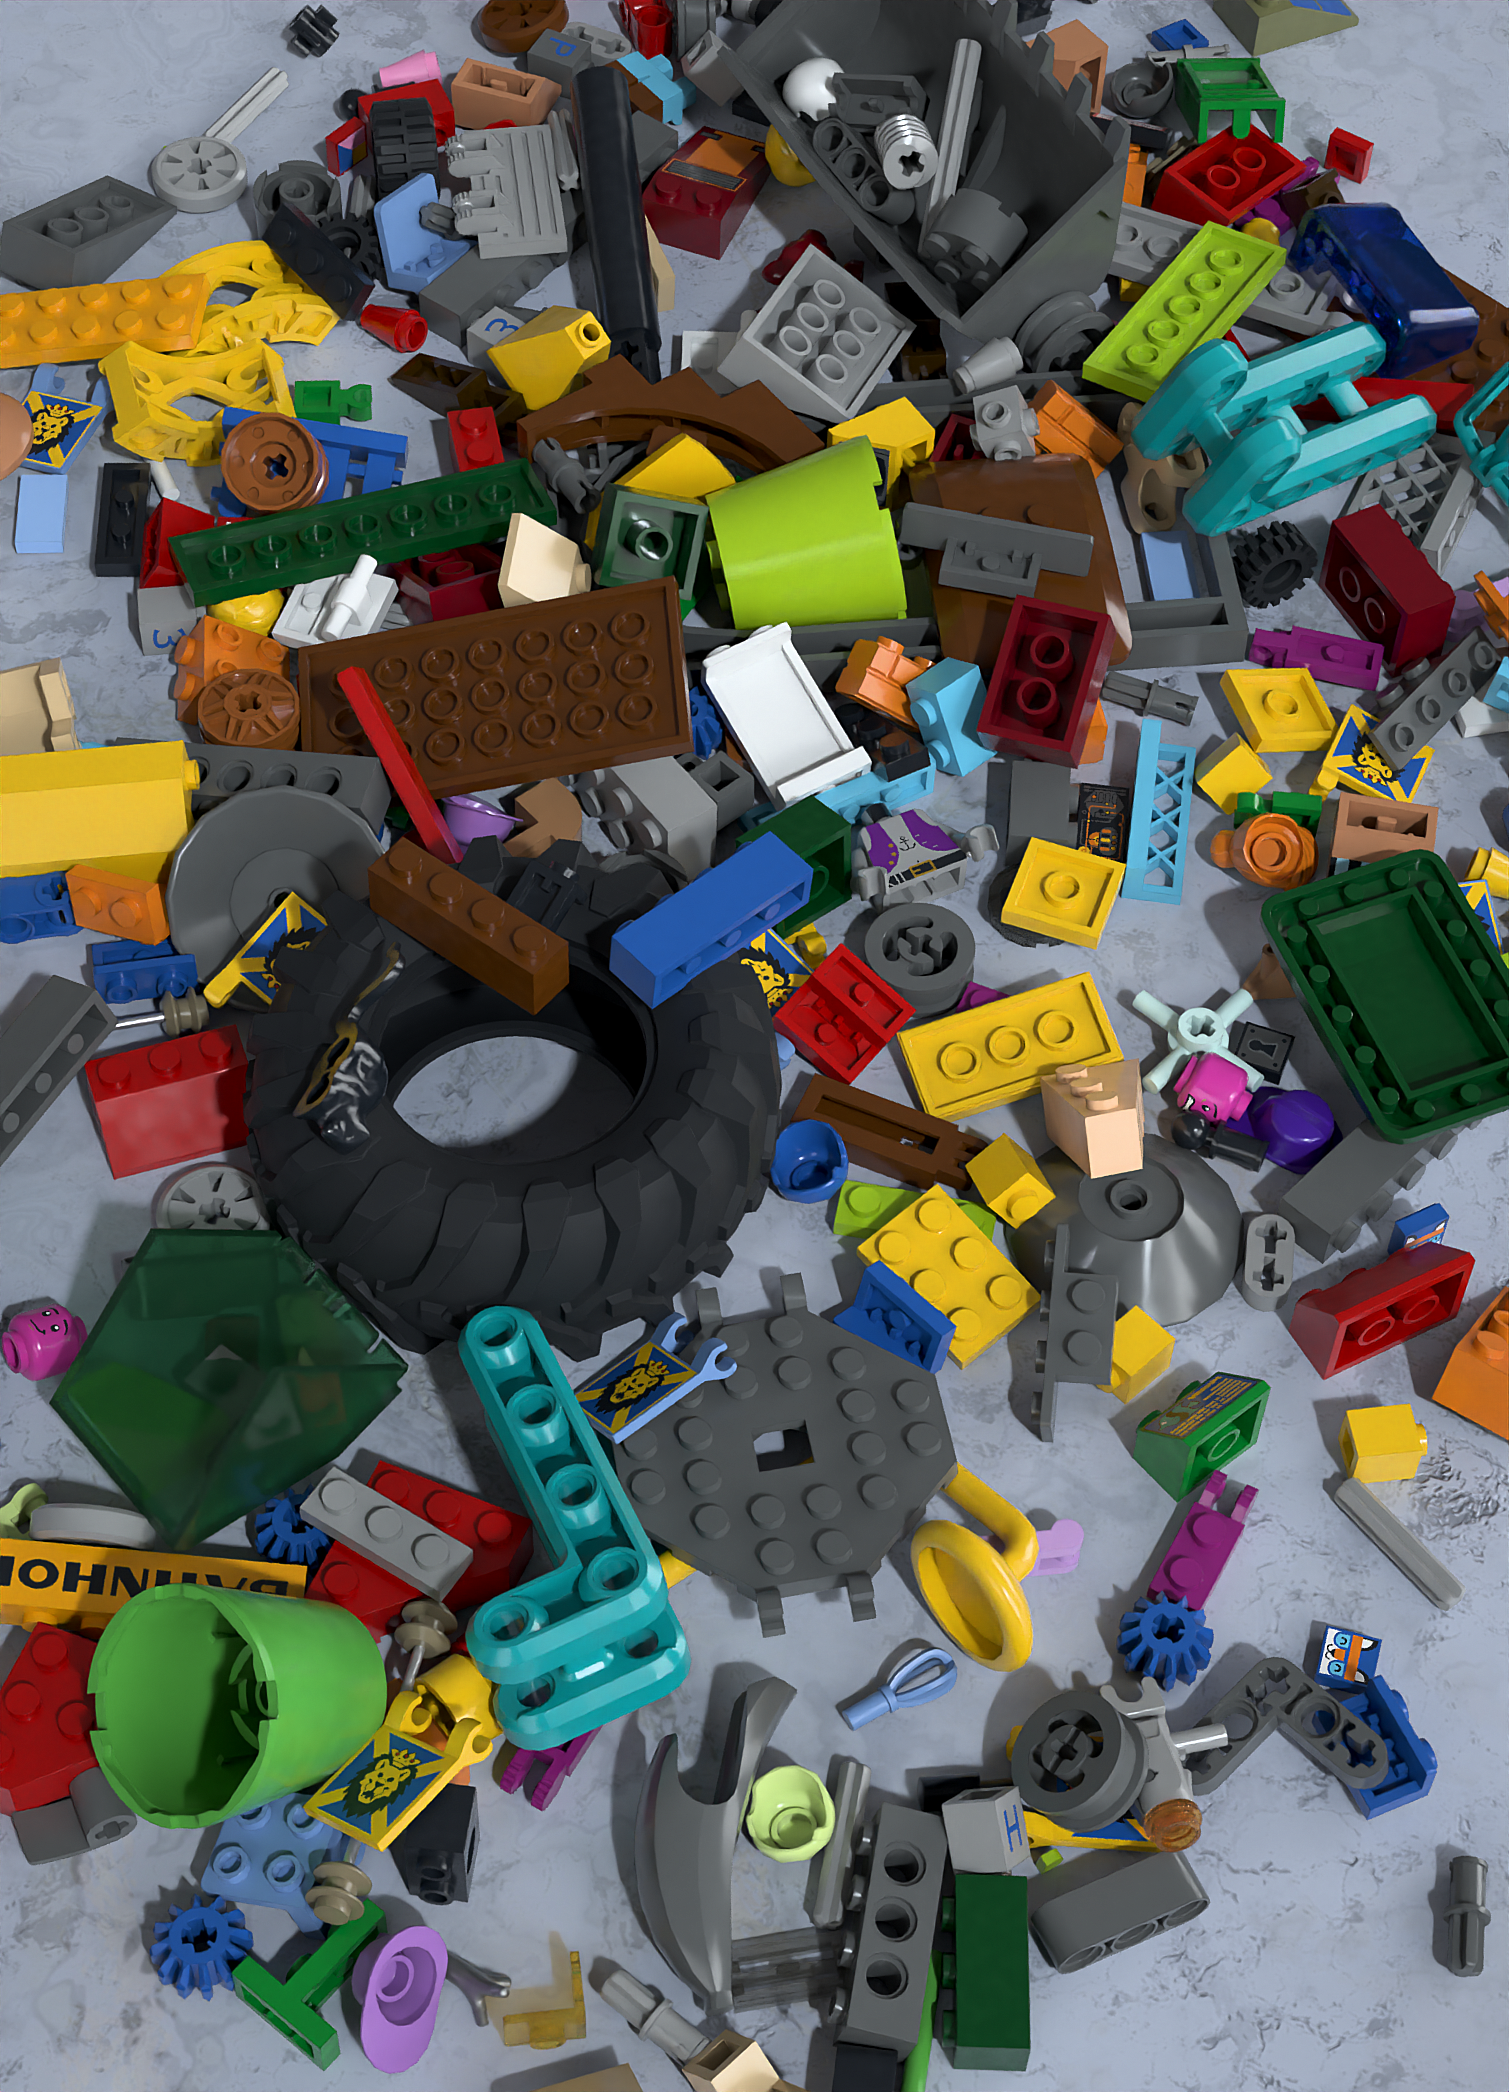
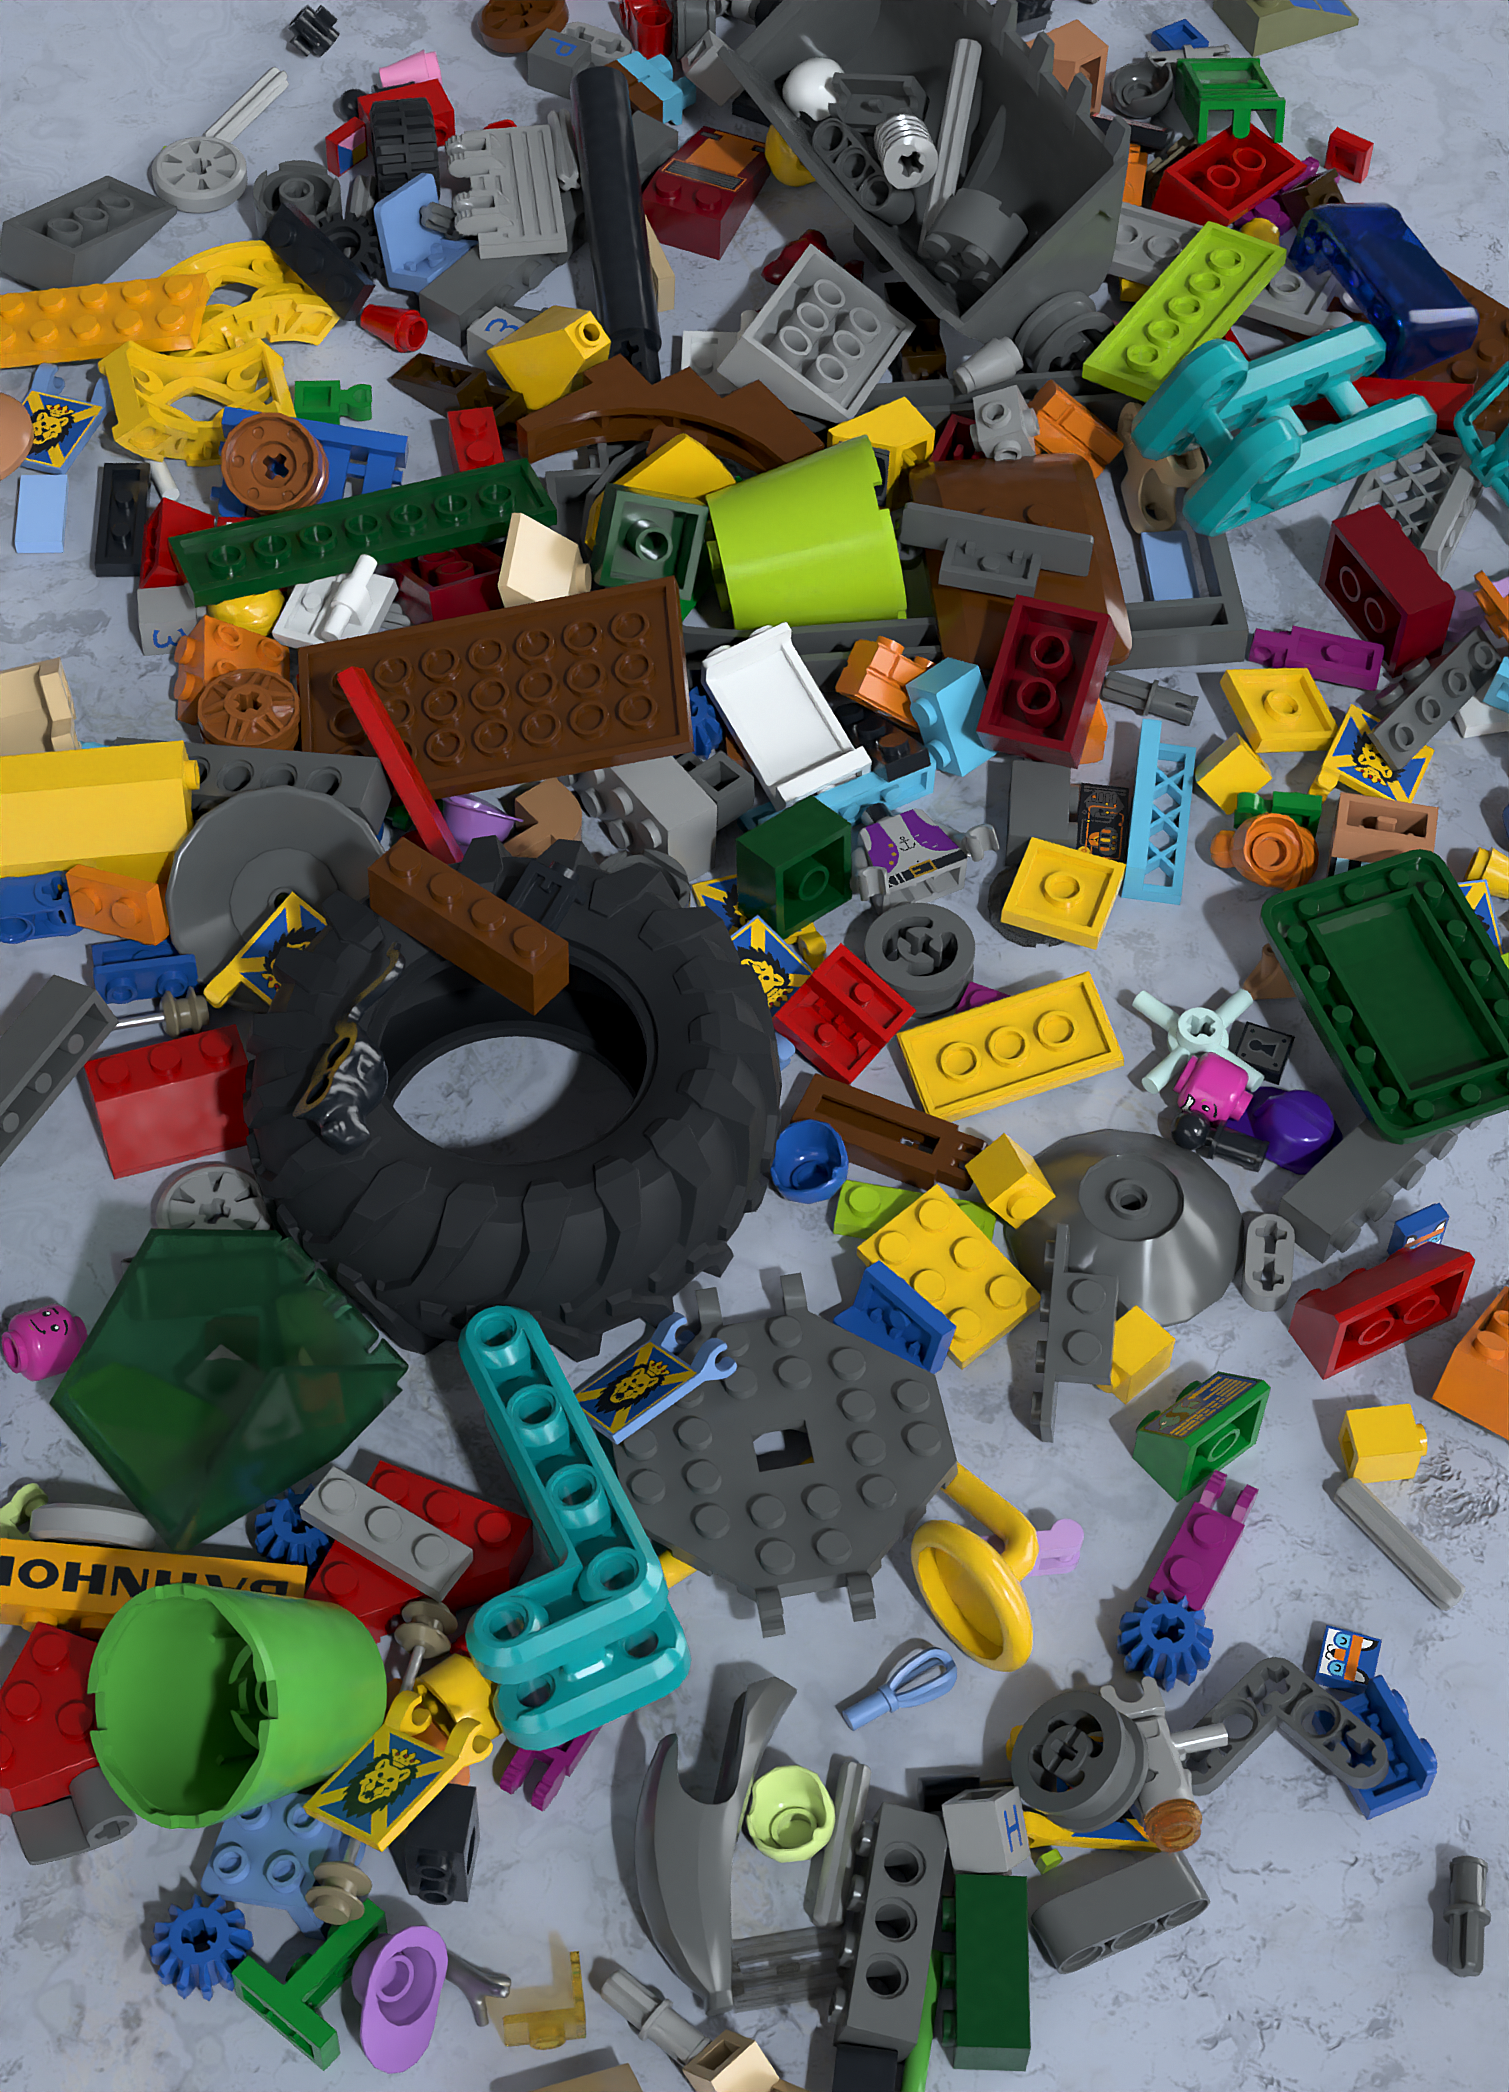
nougat slope [451,58,562,130] -> none
dark grey pin [532,437,601,514] -> none
blue brick [609,831,814,1009] -> none
light nougat wedge [1040,1058,1145,1179] -> none
black tyre [1232,521,1318,609] -> none

